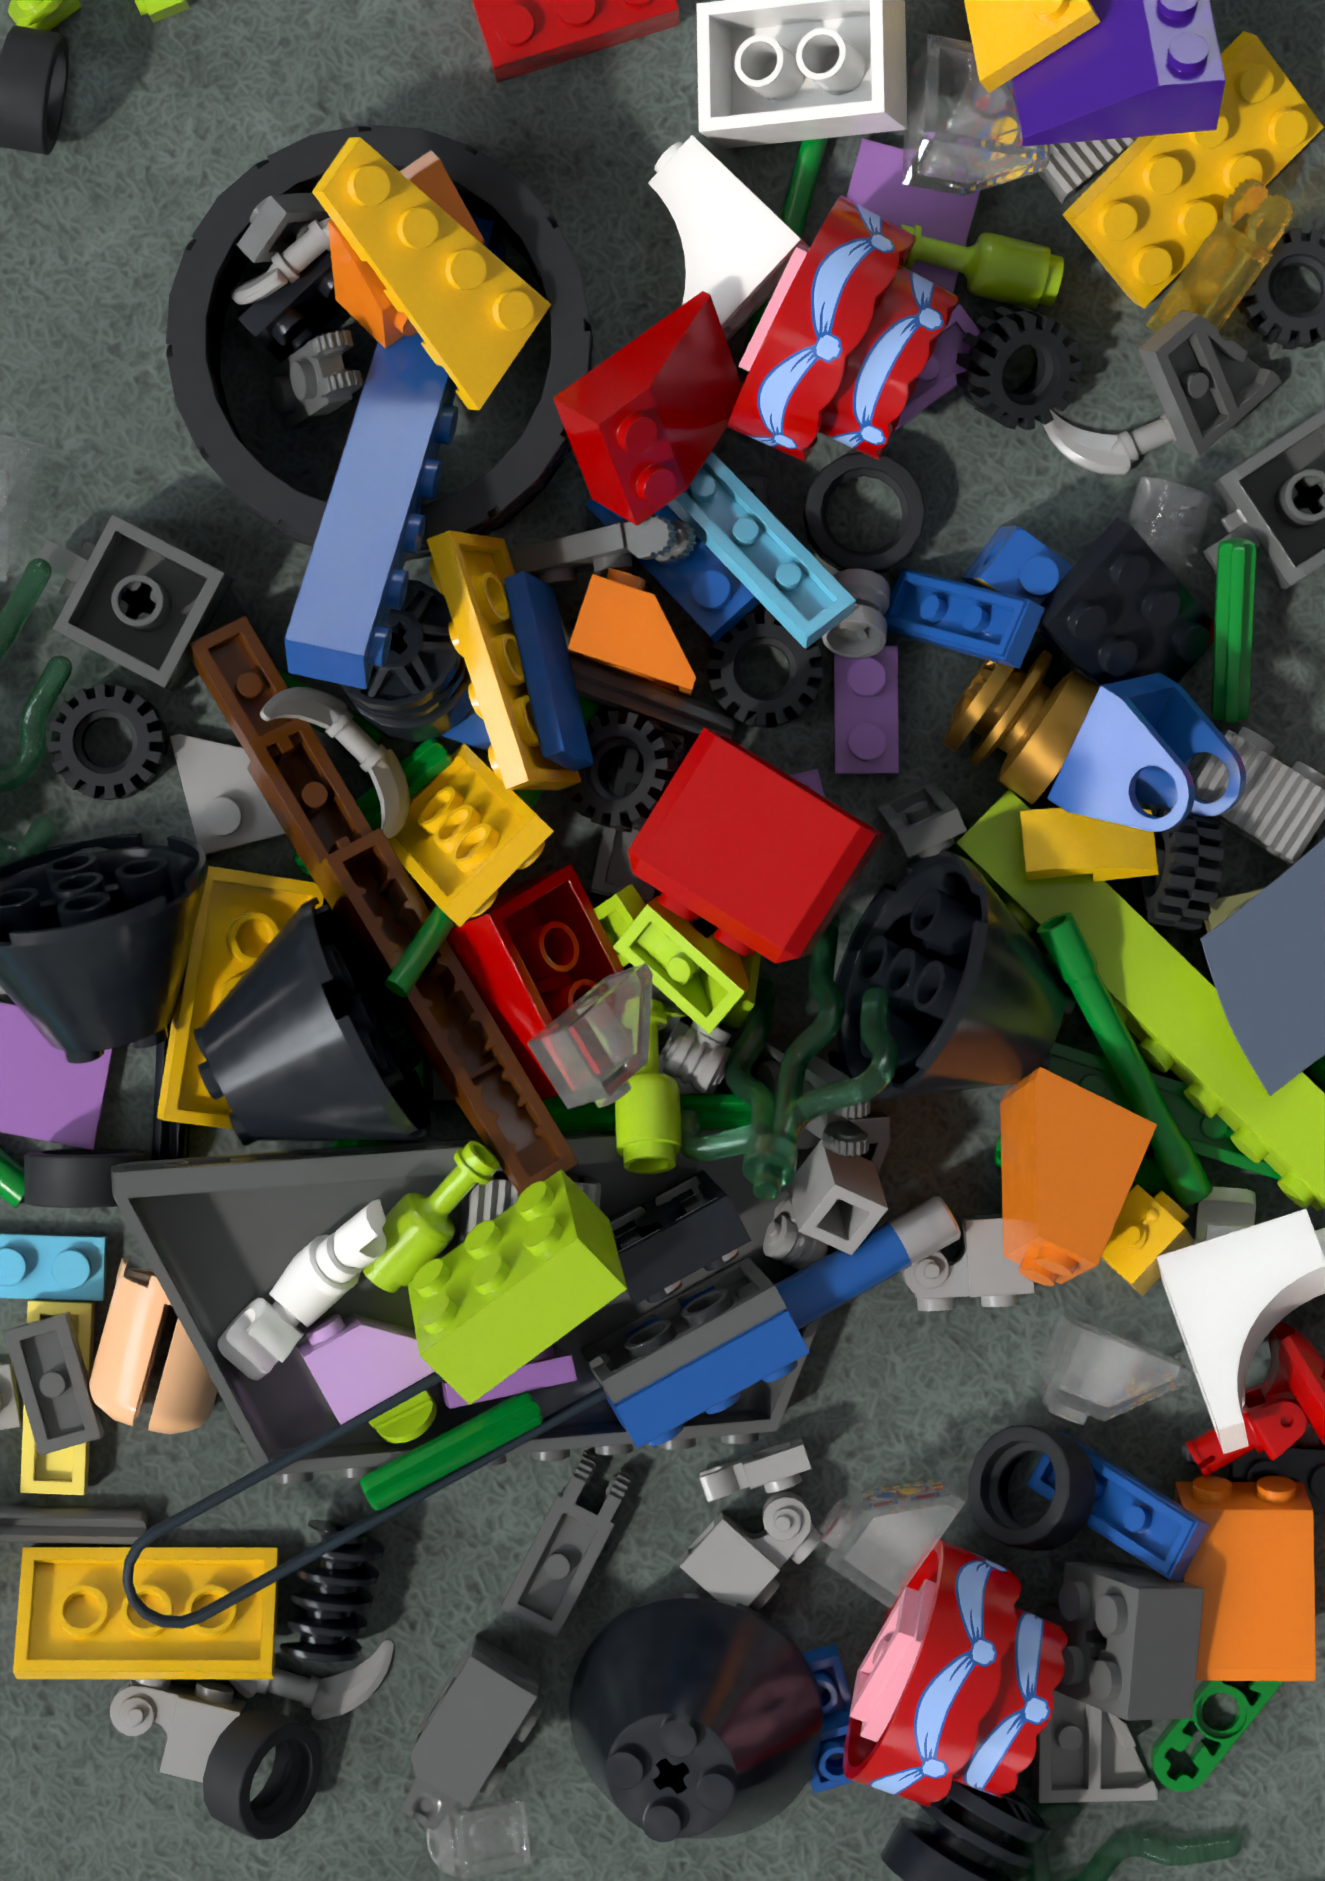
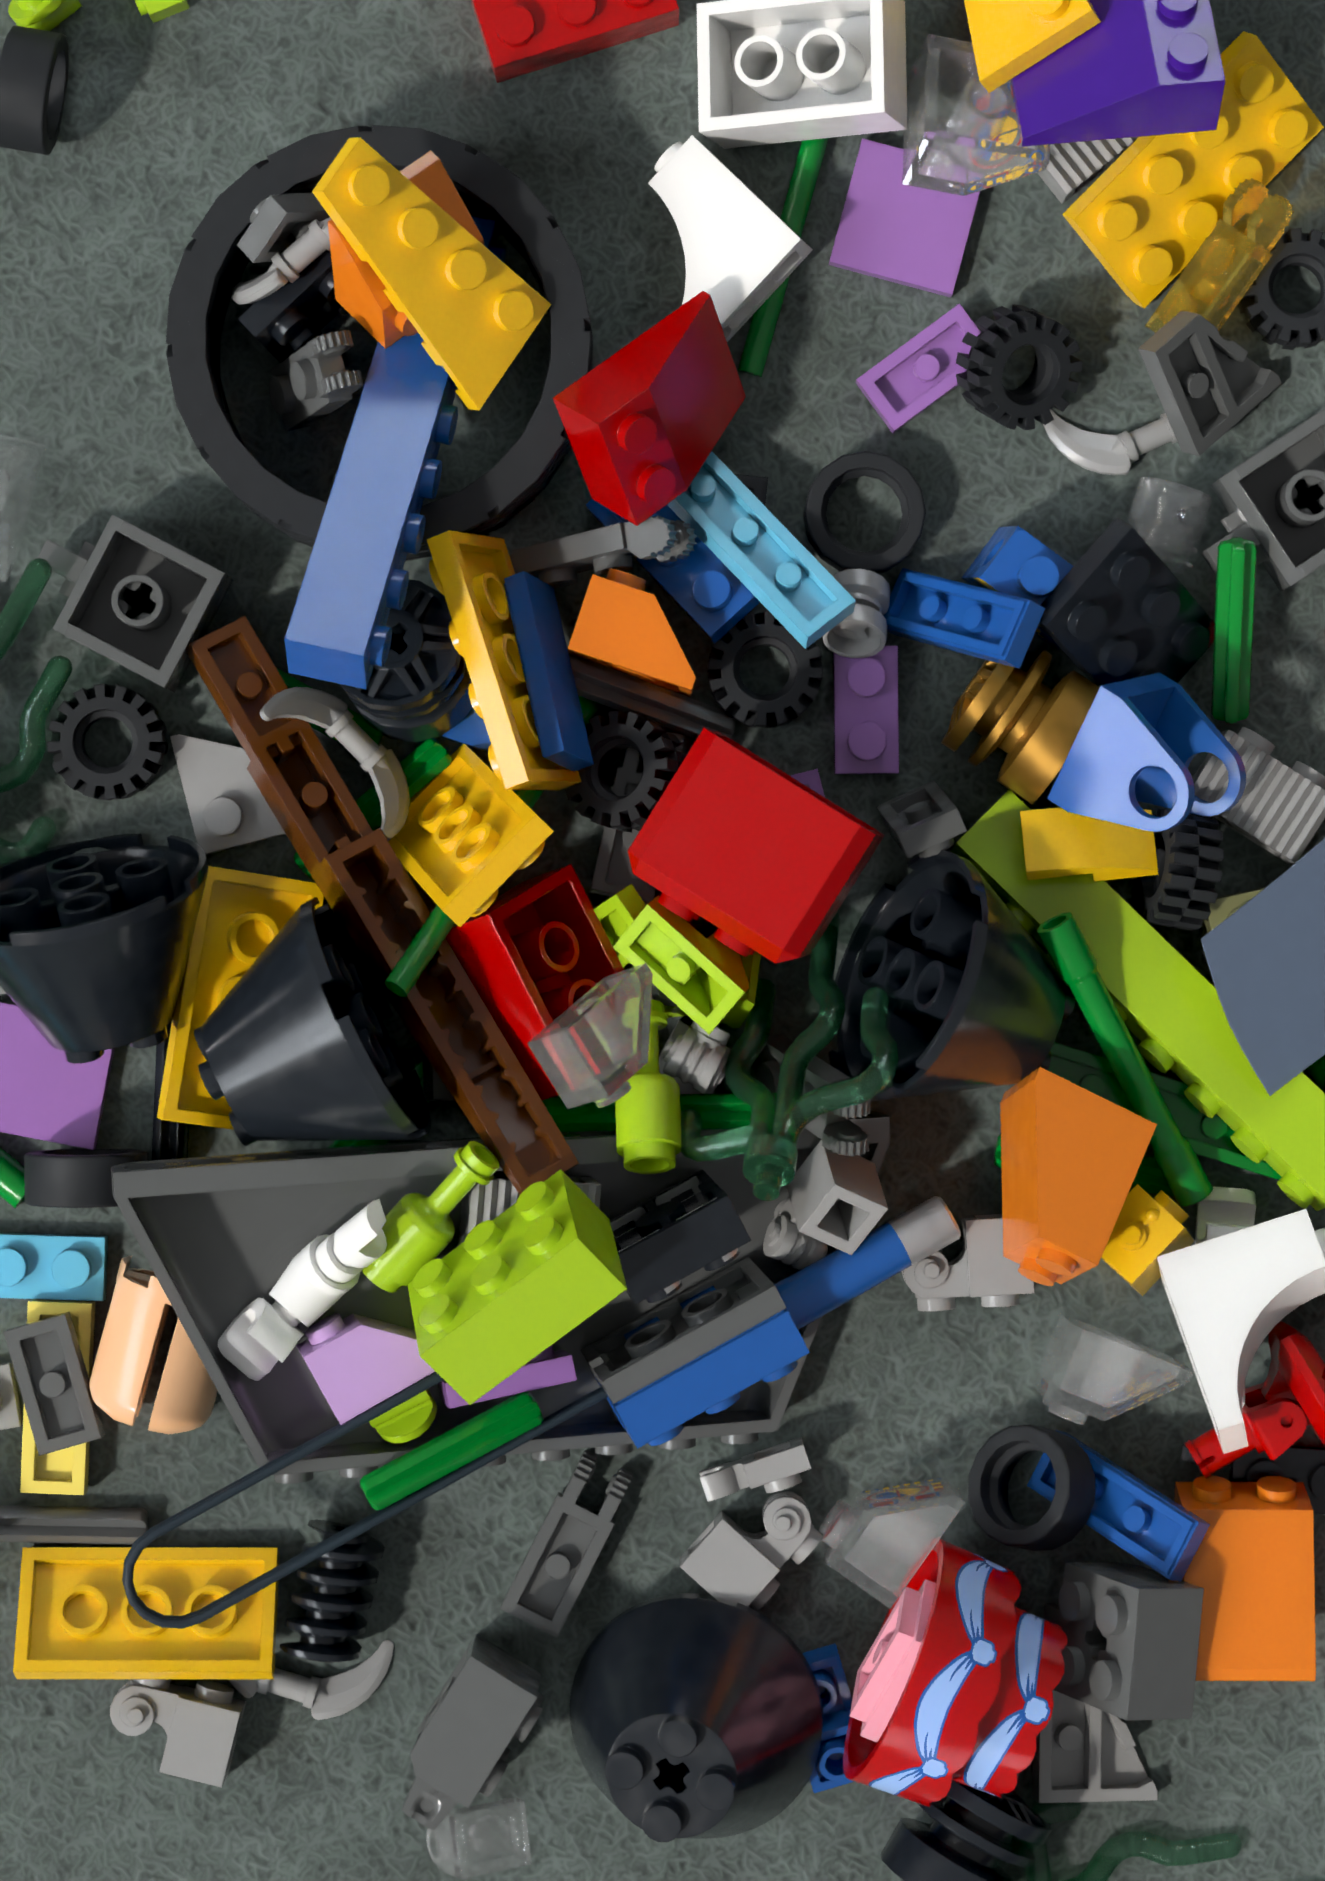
black tyre [203,1708,322,1840] -> none
red piece [728,195,960,461] -> none
lime piece [899,224,1064,309] -> none
green beam [1150,1681,1284,1792] -> none

